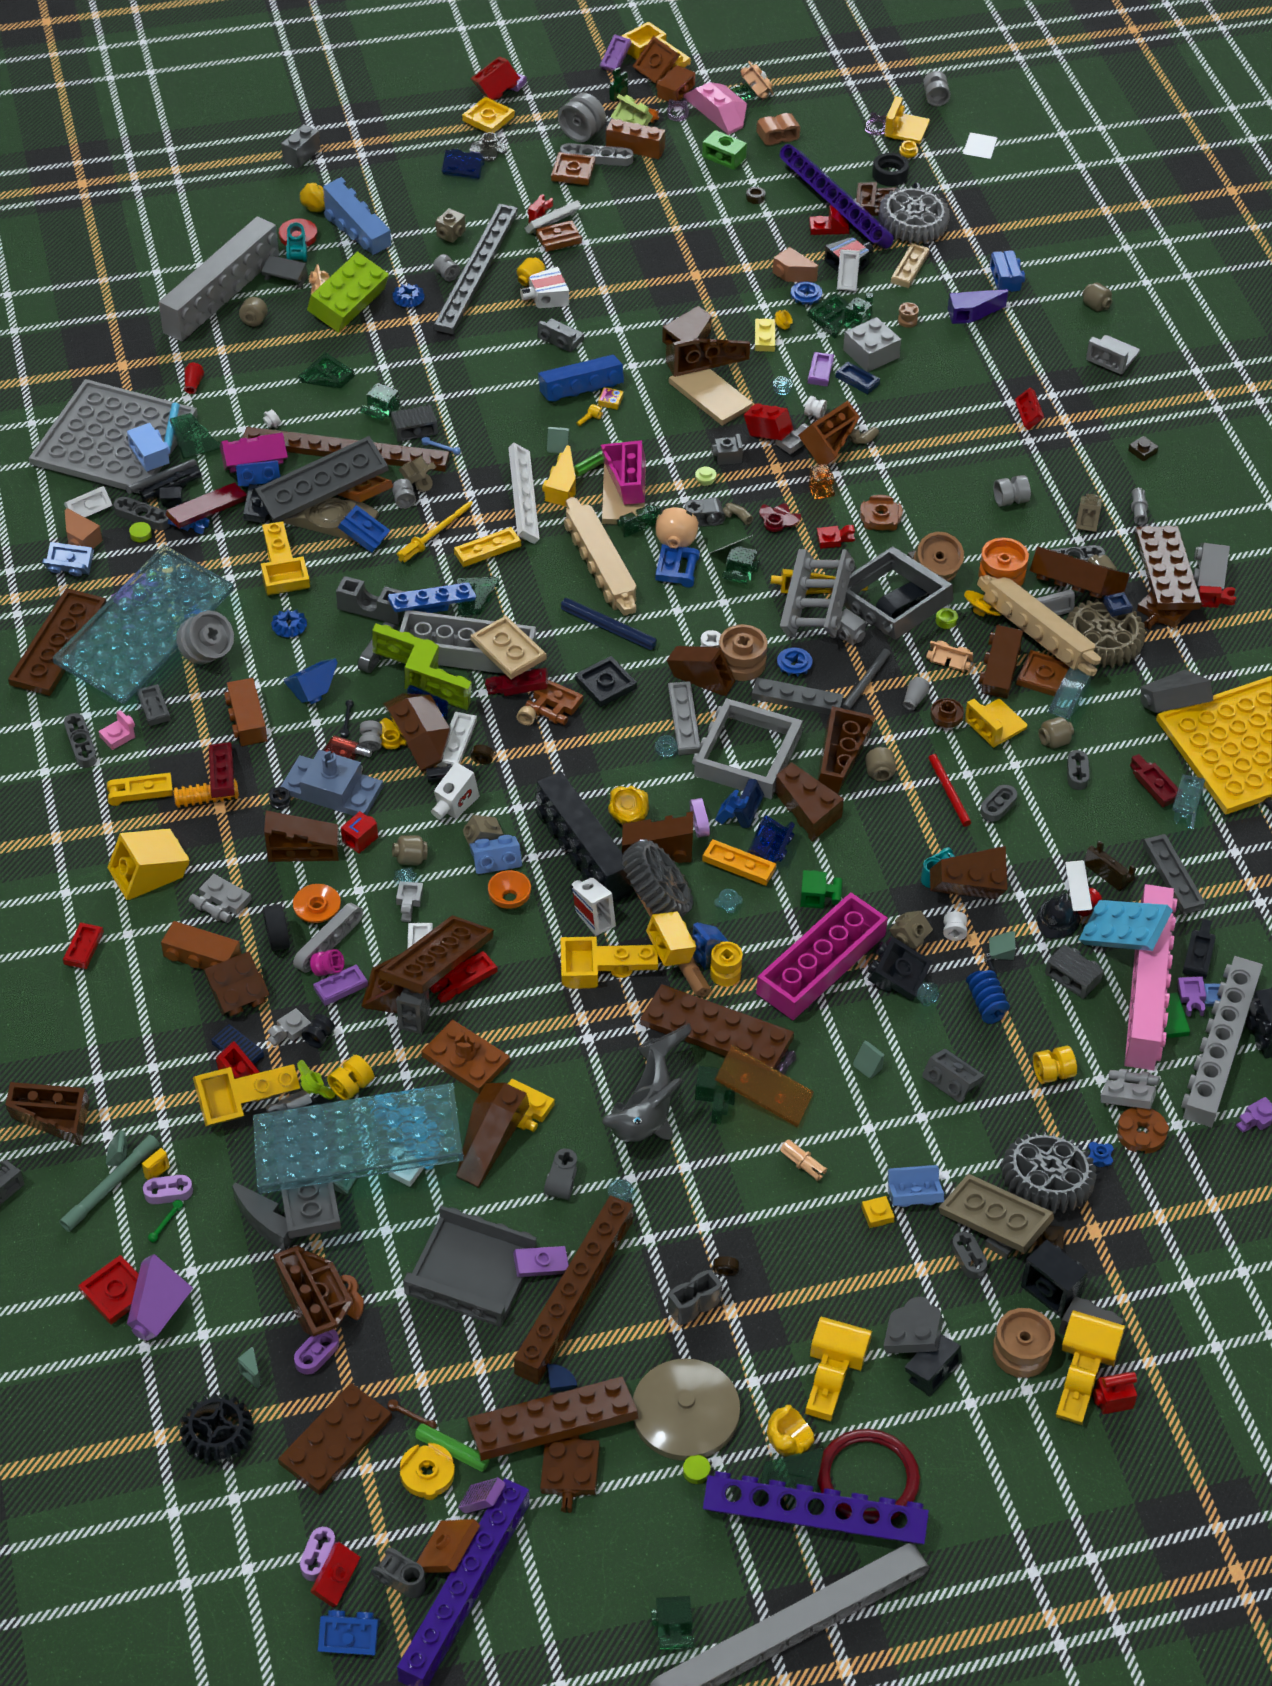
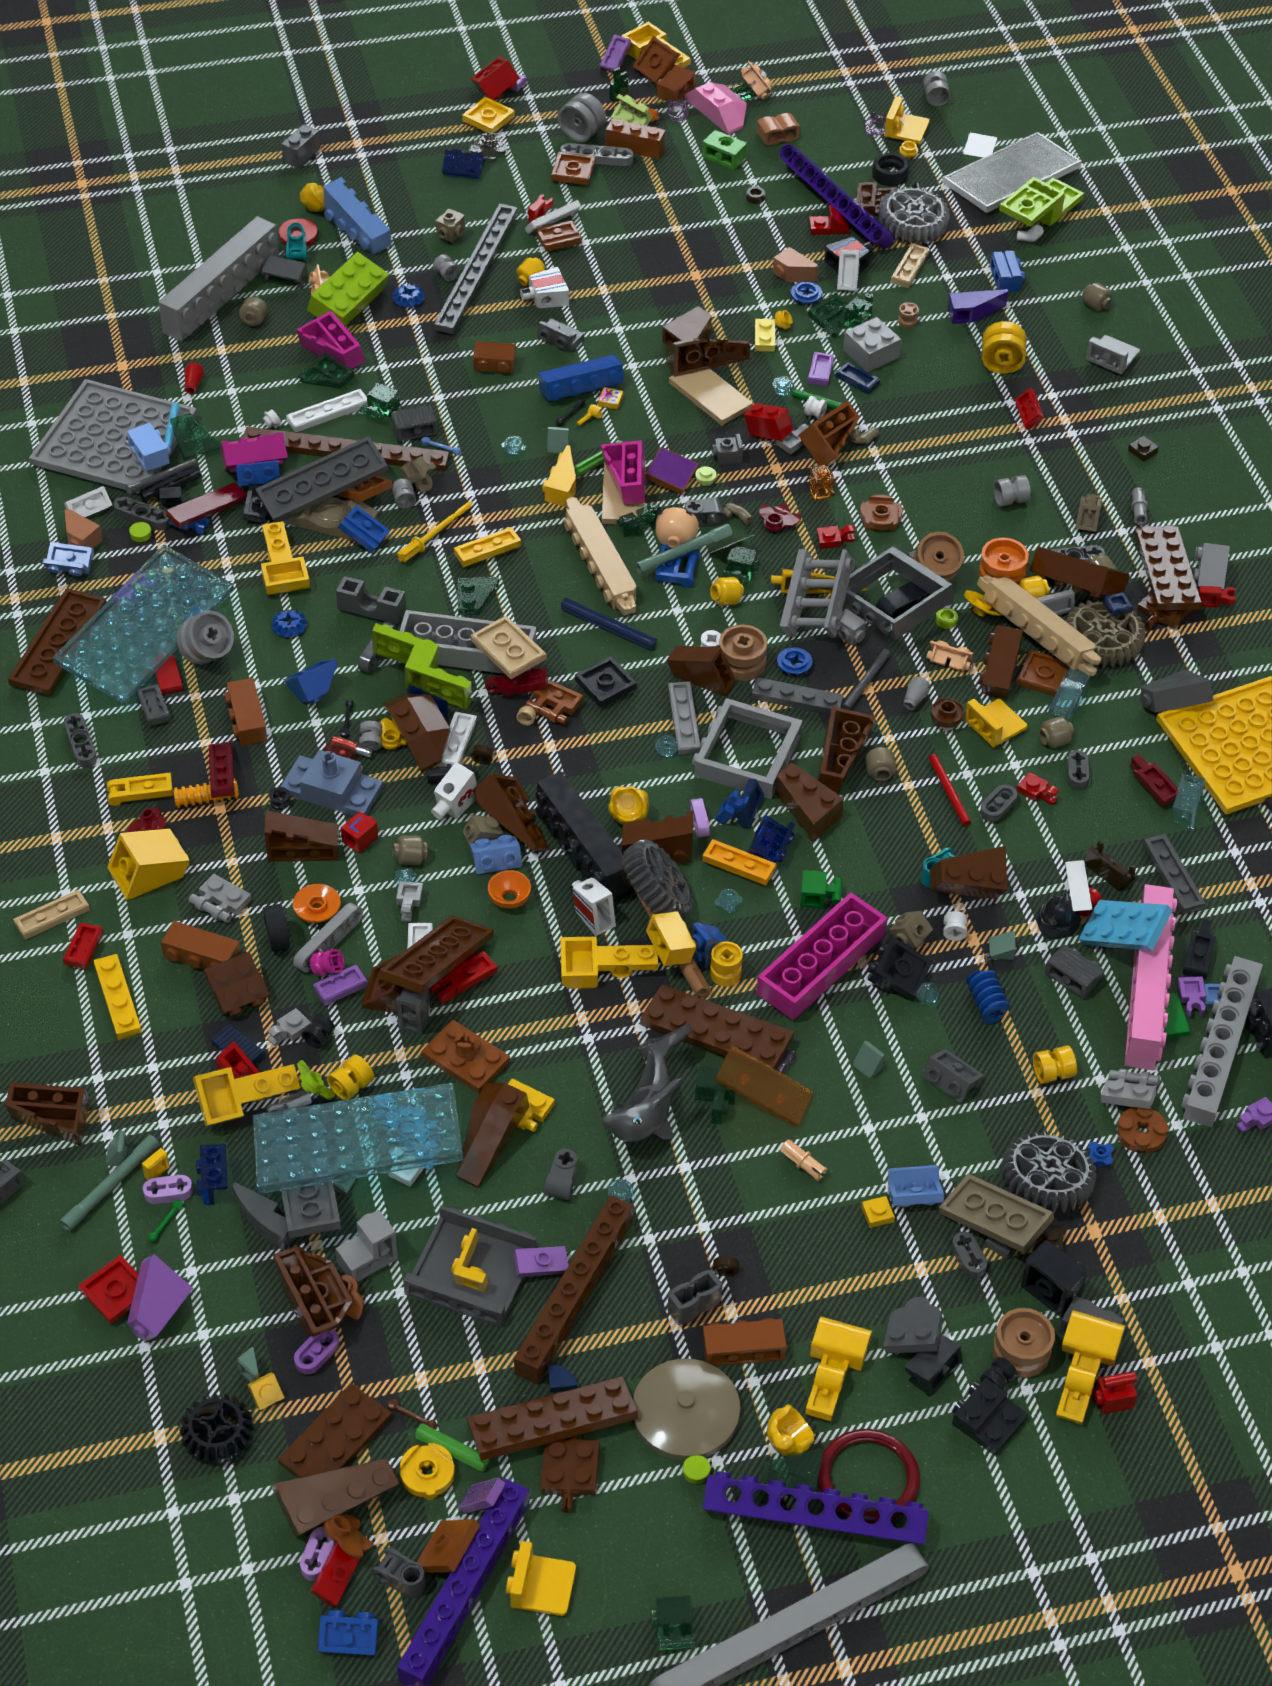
bright pink bracket [99,710,135,750] -> none
blue bracket [388,583,476,613] -> none
white plate [508,443,539,544] -> none
none -> tan tile [13,889,90,940]
none -> yellow plate [93,954,142,1040]
none -> dark red plate [126,807,167,833]
none -> red tile [152,654,183,695]
none -> clear blue bracket [196,1144,228,1205]
none -> yellow plate [247,1372,284,1410]
none -> reddish brown wedge [272,1459,399,1538]
none -> white tile [286,389,370,432]
none -> dark pink wedge [296,311,365,371]
none -> dark orange plate [324,1514,374,1558]
none -> light grey brick [335,1209,398,1282]
none -> yellow bracket [451,1228,488,1293]
none -> reddish brown wedge [472,774,548,851]
none -> dark orange brick [473,341,516,374]
none -> clear light blue plate [501,436,526,456]
none -> yellow bracket [506,1541,576,1616]
none -> black hinge [556,398,585,426]
none -> sand green piece [635,523,732,575]
none -> dark purple tile [645,447,699,495]
none -> dark orange brick [702,1318,787,1367]
none -> yellow head [710,577,744,606]
none -> green bar [792,389,843,409]
none -> clear smoke door [942,132,1081,213]
none -> black plate [952,1378,1028,1456]
none -> black wheel [980,1357,1017,1390]
none -> yellow wheel [981,321,1027,374]
none -> lime bracket [999,177,1084,227]
none -> white arm [1016,225,1044,242]
none -> red plate [1016,772,1059,805]
none -> yellow head [1019,575,1050,598]

